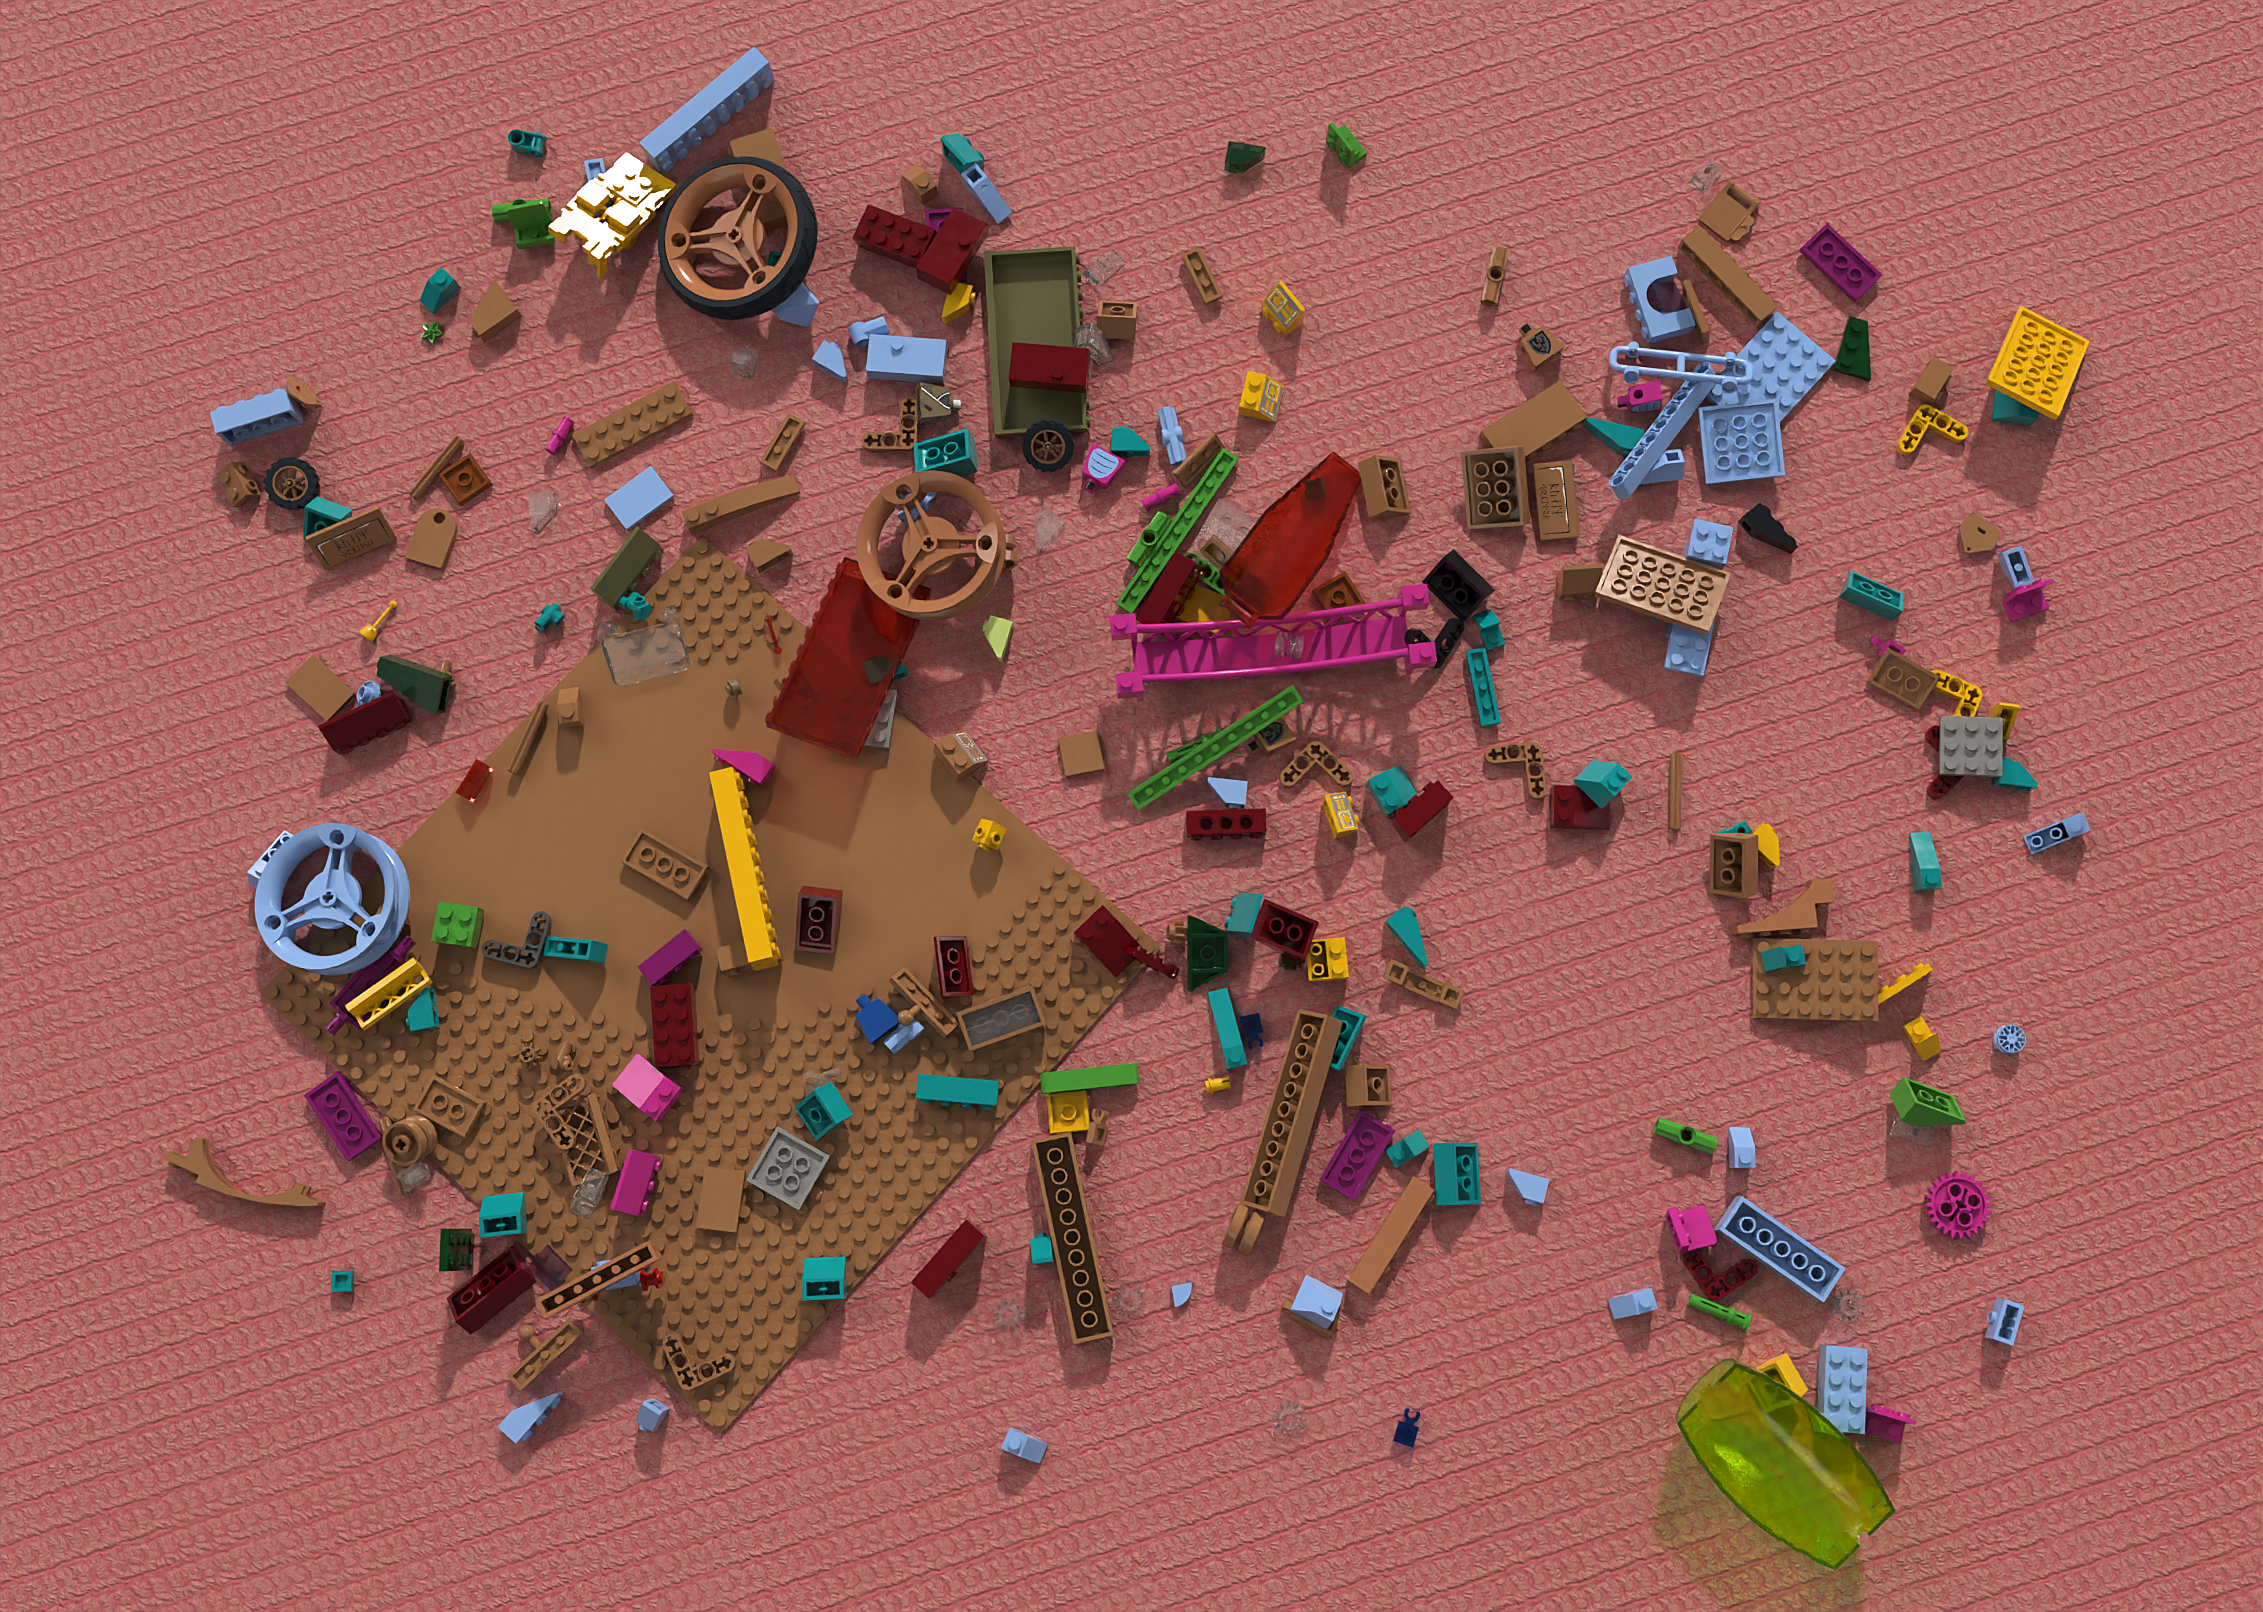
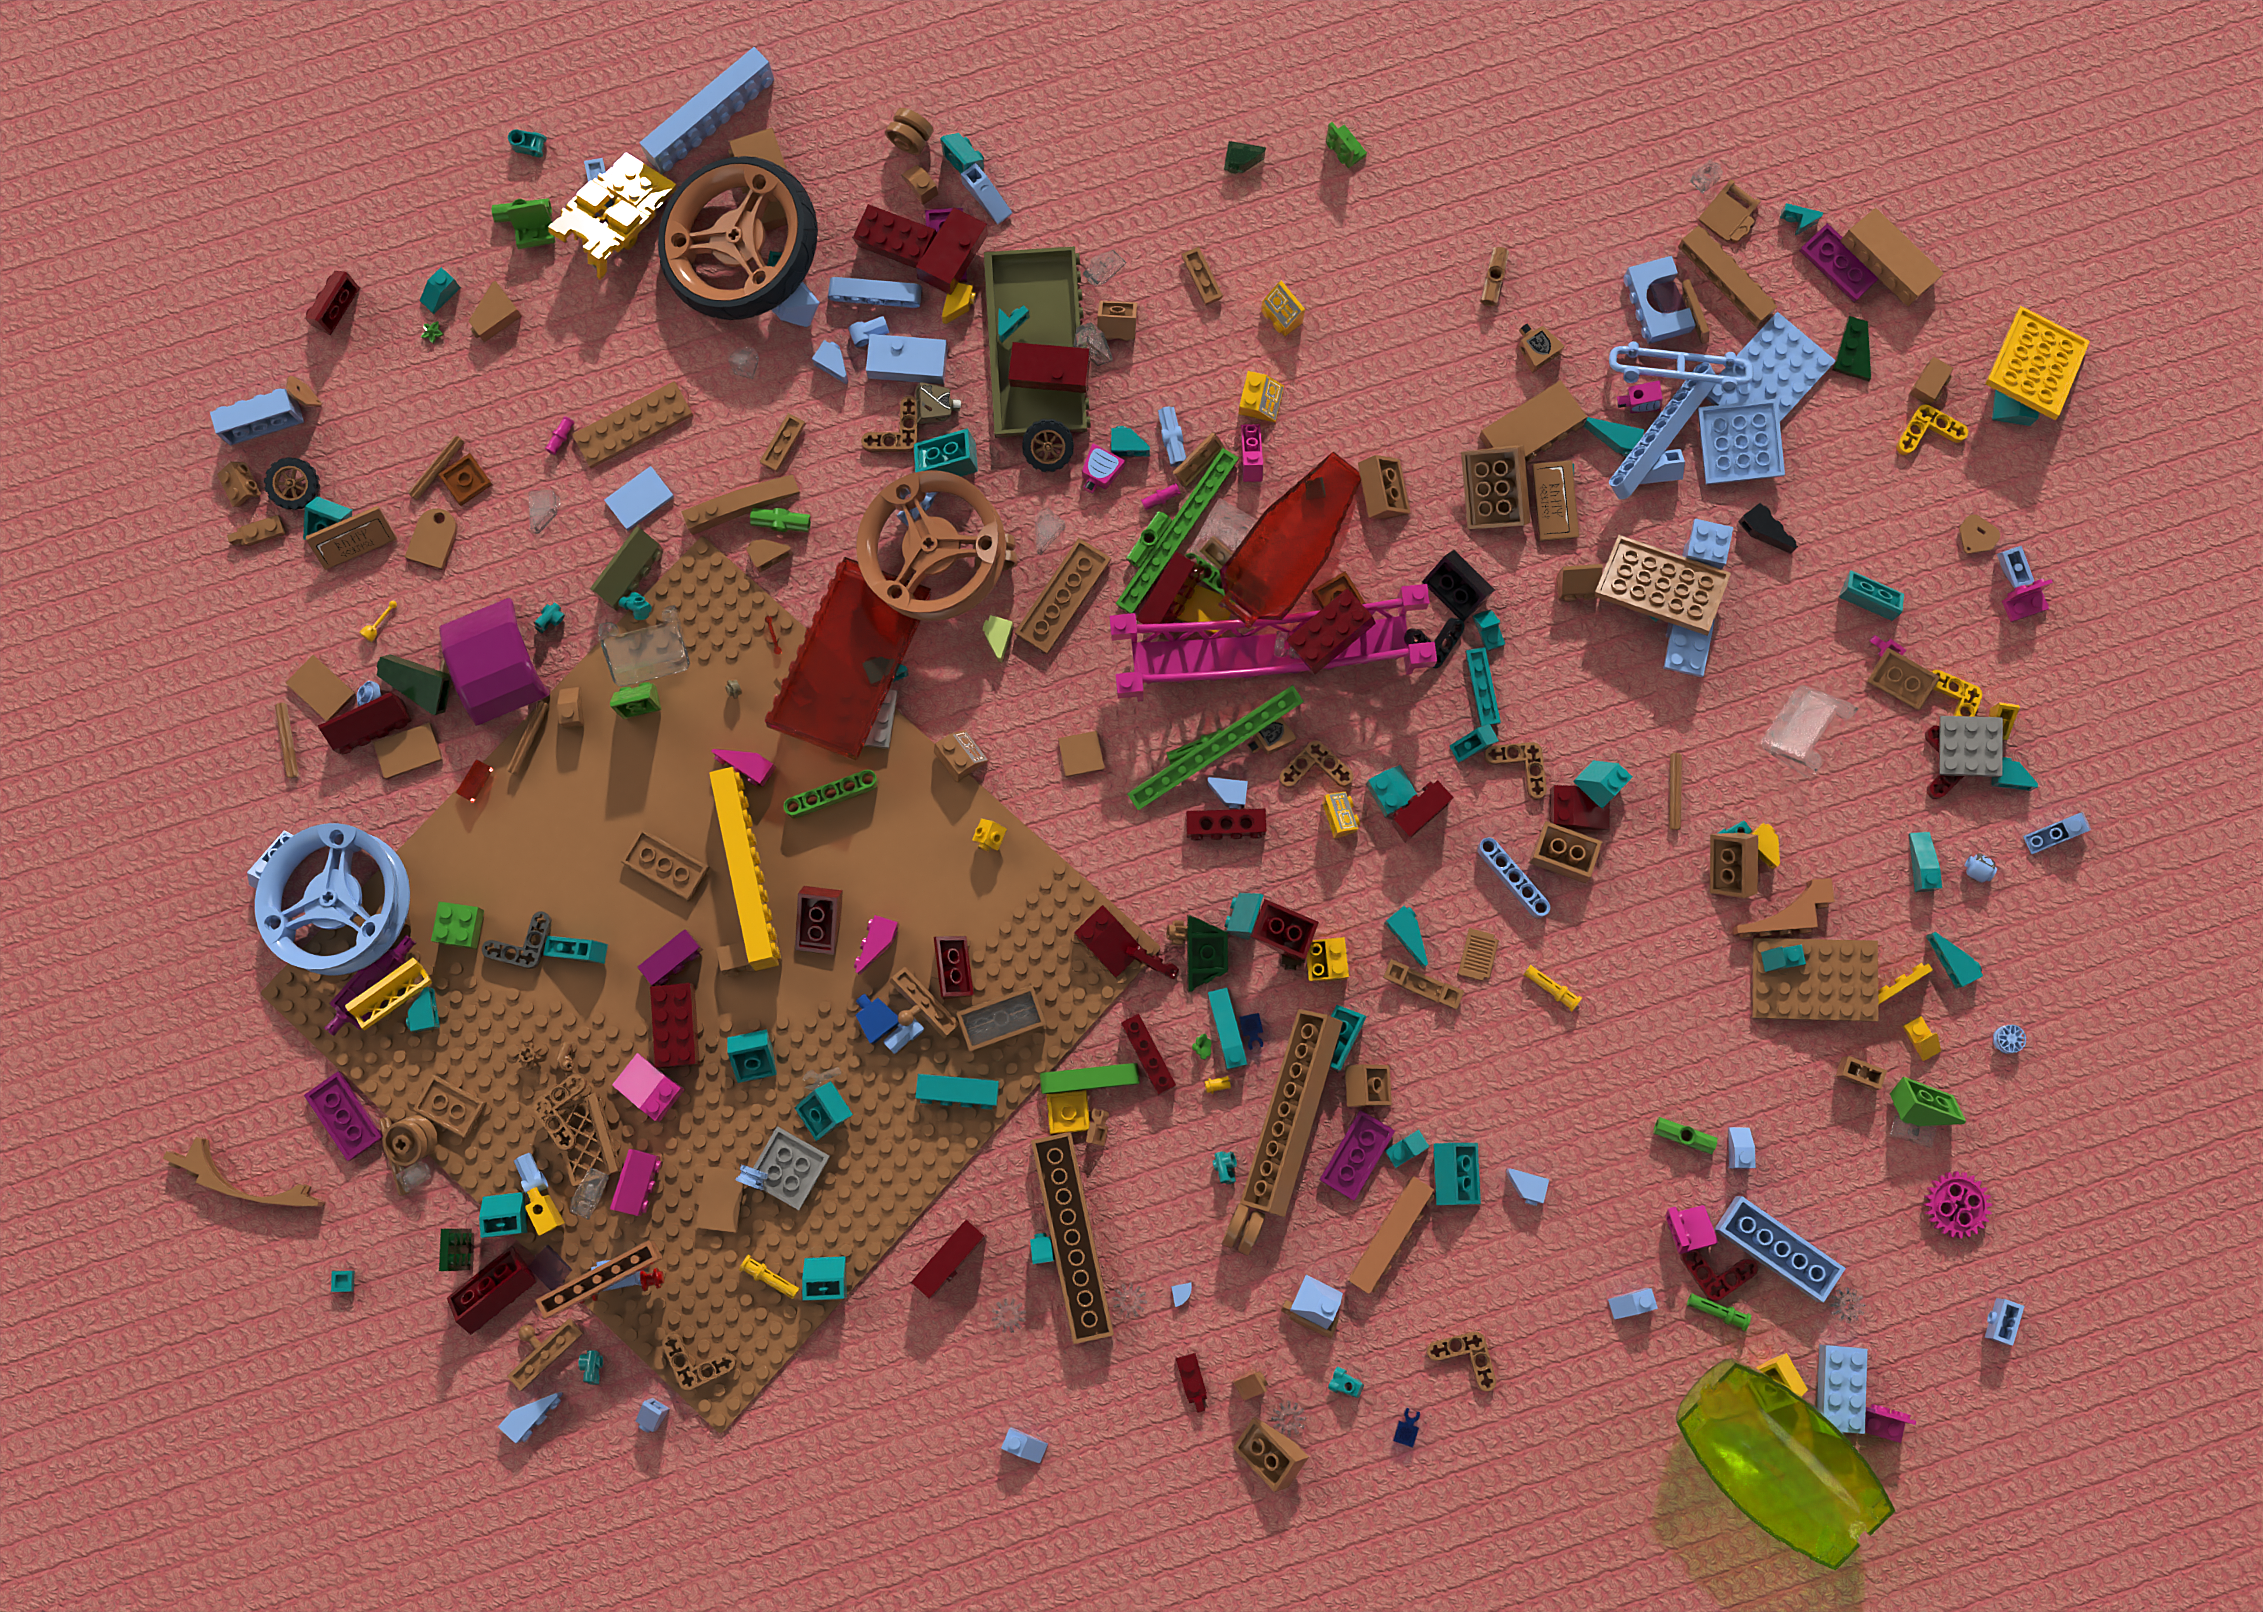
none -> medium nougat hinge [227,515,285,546]
none -> medium nougat axle [275,703,299,779]
none -> dark red slope [305,271,360,336]
none -> medium nougat tile [373,723,443,780]
none -> magenta windscreen [439,598,550,726]
none -> light blue piece [514,1153,548,1193]
none -> yellow torso [525,1187,565,1236]
none -> teal plate [578,1350,603,1385]
none -> bright green slope [610,682,661,719]
none -> teal slope [727,1029,777,1083]
none -> light blue wheel [736,1165,768,1190]
none -> yellow pin [739,1254,800,1300]
none -> bright green piece [750,508,811,532]
none -> bright green beam [784,770,878,818]
none -> light blue beam [828,277,922,308]
none -> dark pink slope [854,915,899,975]
none -> medium nougat wheel [885,108,934,155]
none -> teal slope [998,305,1030,343]
none -> medium nougat plate [1015,538,1111,655]
none -> dark red brick [1121,1013,1176,1096]
none -> dark red hinge [1176,1353,1207,1413]
none -> bright green plant [1192,1034,1212,1059]
none -> teal plate [1213,1151,1237,1185]
none -> medium nougat slope [1233,1369,1268,1401]
none -> medium nougat slope [1233,1417,1309,1492]
none -> dark pink slope [1241,424,1263,482]
none -> dark red brick [1286,588,1376,675]
none -> teal plate [1328,1366,1364,1398]
none -> medium nougat beam [1426,1331,1496,1391]
none -> teal slope [1449,724,1499,763]
none -> medium nougat window [1458,928,1499,981]
none -> light blue beam [1477,837,1550,919]
none -> yellow pin [1523,965,1582,1012]
none -> medium nougat slope [1529,821,1602,883]
none -> clear windscreen [1762,685,1859,778]
none -> teal slope [1780,203,1823,236]
none -> medium nougat brick [1836,1056,1887,1091]
none -> medium nougat brick [1840,208,1944,307]
none -> teal slope [1926,932,1983,989]
none -> light blue head [1964,853,1997,883]

